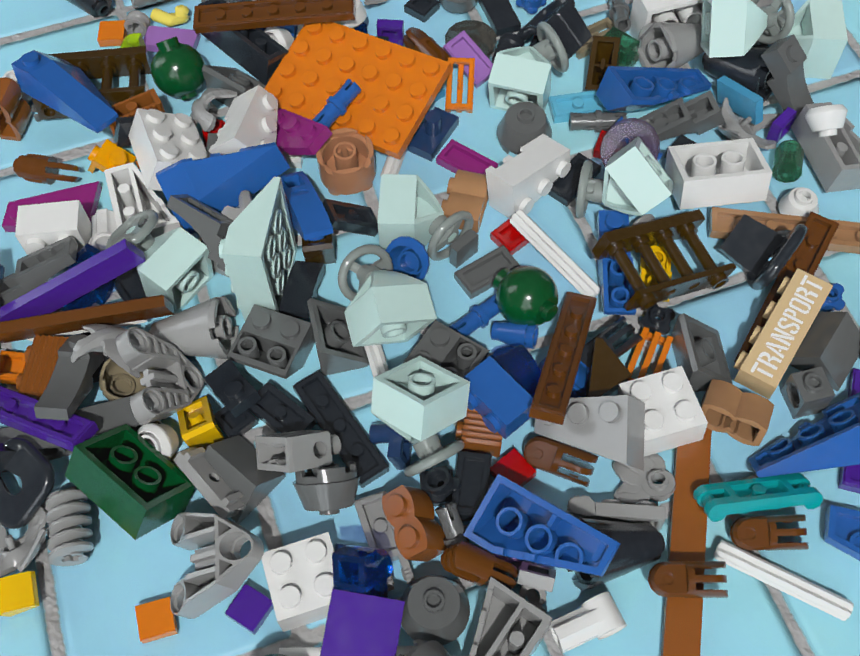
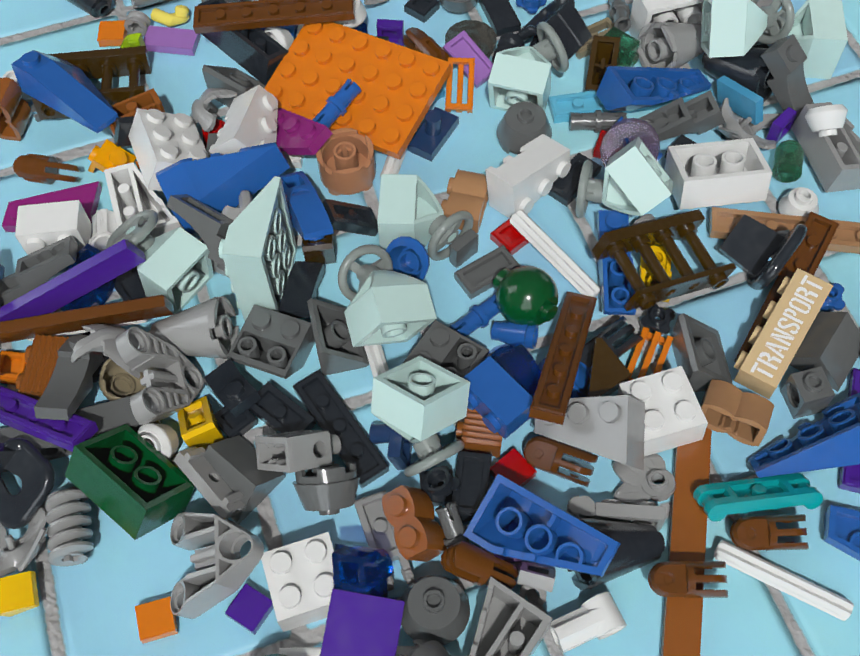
dark green brick [151,36,205,100] -> none
magenta tile [436,139,498,175] -> none

